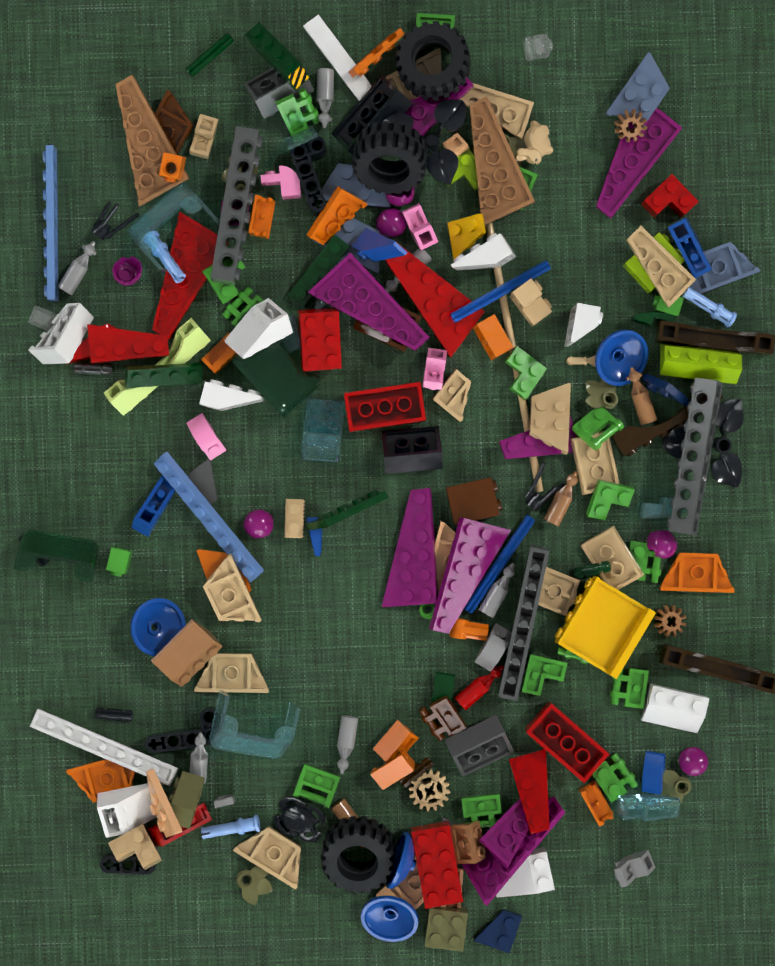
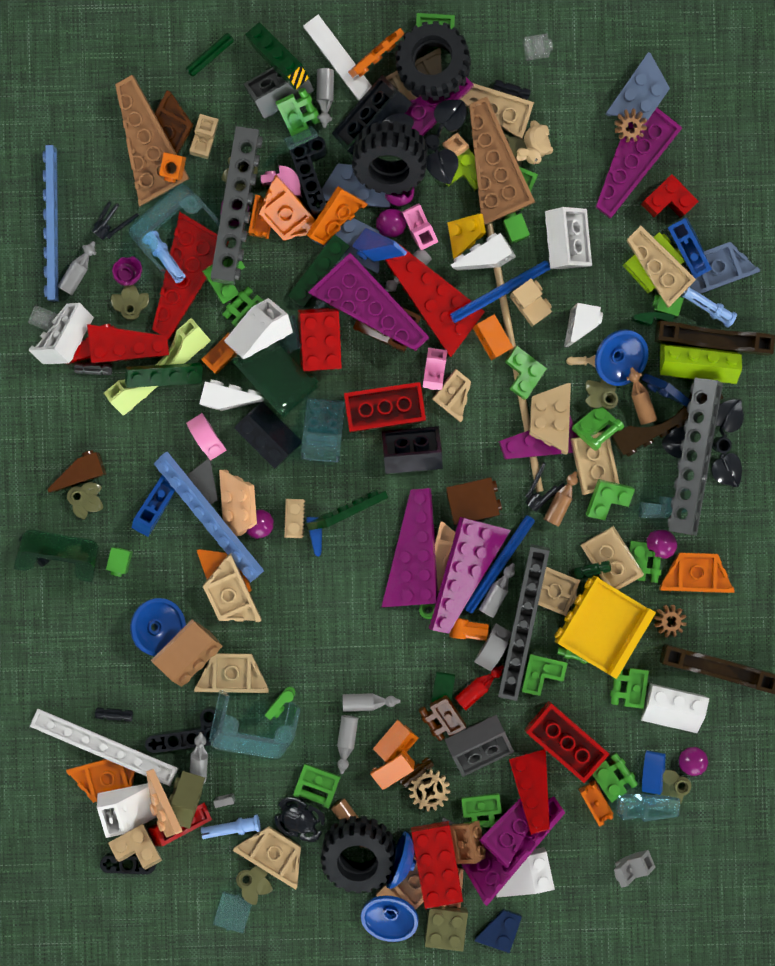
none -> reddish brown slope [48,450,106,493]
none -> olive plate [67,482,103,519]
none -> olive plate [111,285,149,320]
none -> clear light blue piece [213,892,252,934]
none -> light nougat wing [219,470,257,536]
none -> black slope [234,401,303,469]
none -> orange wing [259,174,316,241]
none -> bright green plate [265,686,296,720]
none -> light grey wheel [343,693,400,712]
none -> black axle [493,80,531,100]
none -> bright green brick [502,212,530,245]
none -> white slope [545,207,592,269]

